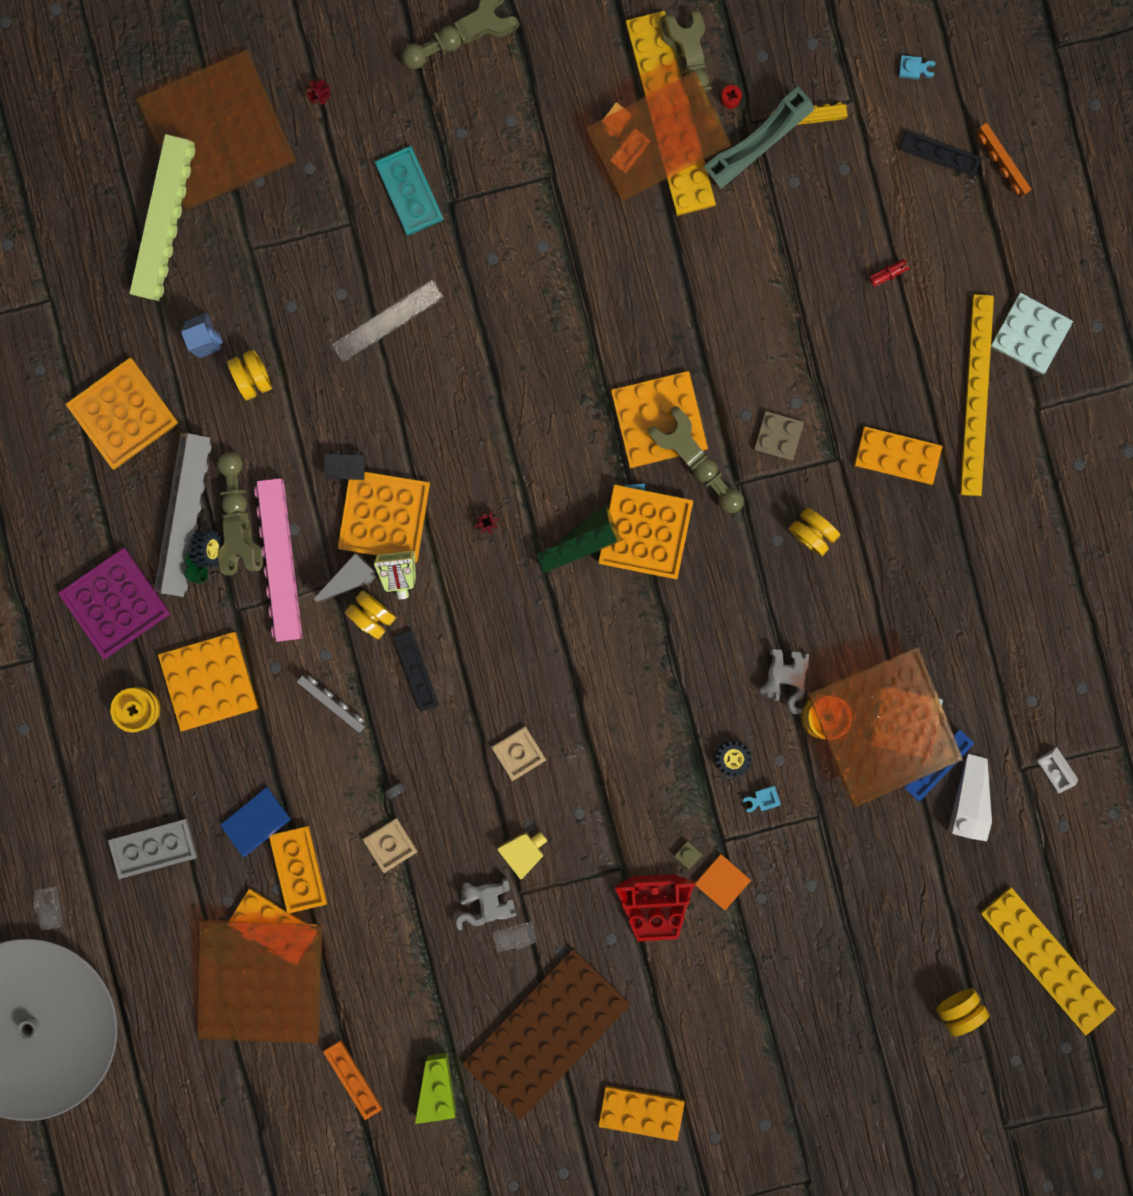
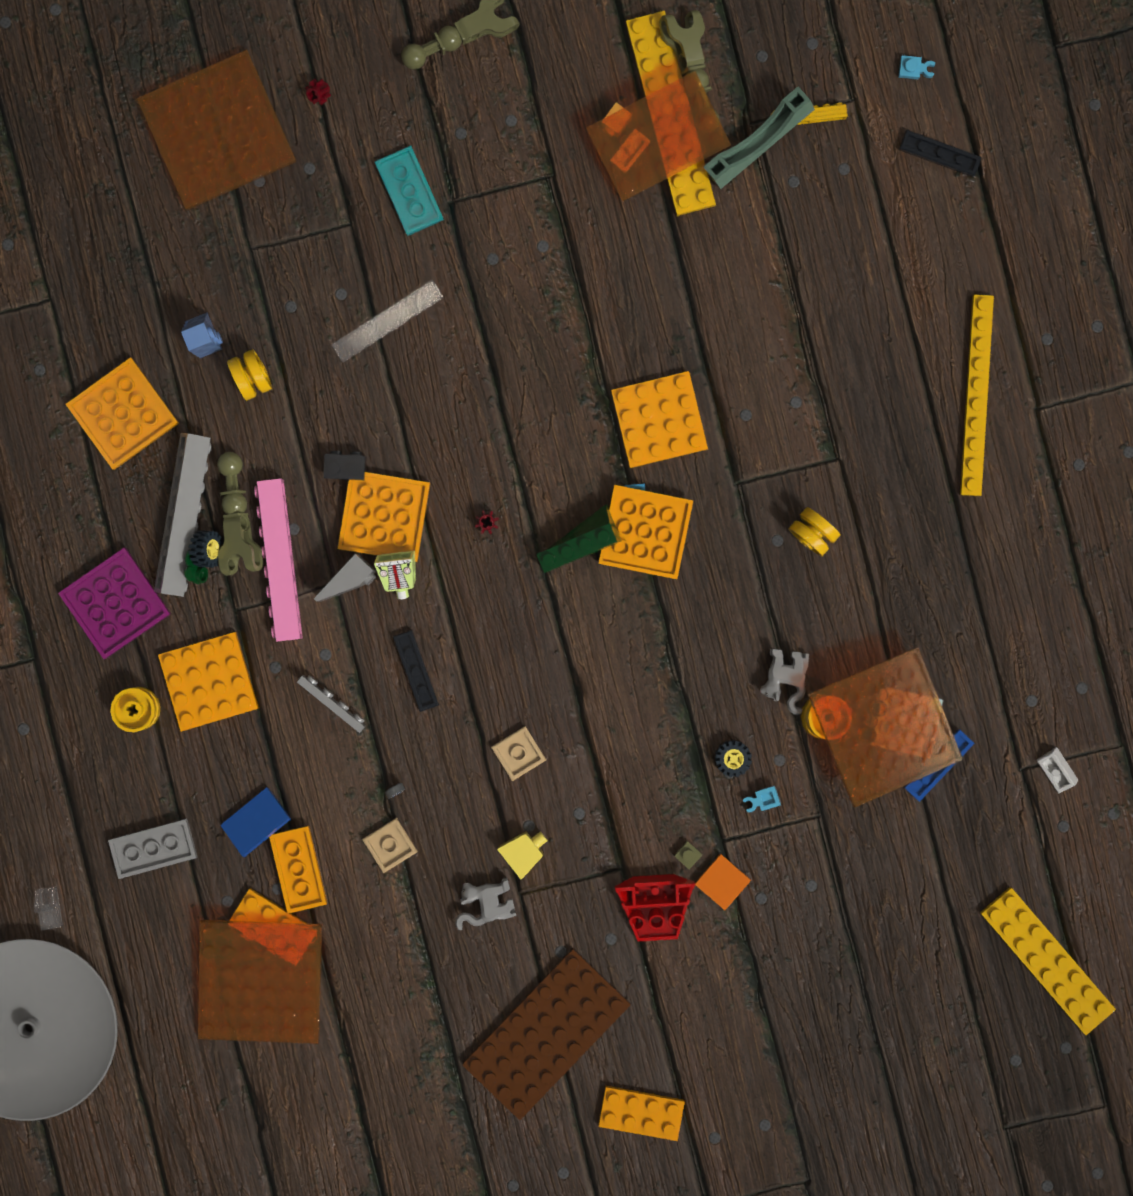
yellowish green brick [130,134,195,301] -> none
orange plate [323,1040,383,1120] -> none
yellow wheel [344,590,397,640] -> none
lime wedge [415,1053,456,1124] -> none
clear slope [493,922,537,952] -> none
olive piece [647,406,744,514] -> none
red wheel [721,85,742,109] -> none
dark tan plate [754,411,804,461] -> none
light orange plate [854,427,942,485] -> none
red axle [869,259,909,287] -> none
yellow wheel [936,988,989,1037] -> none
white wedge [948,754,992,841] -> none
orange plate [976,123,1032,198] -> none
light aqua plate [991,293,1073,375] -> none

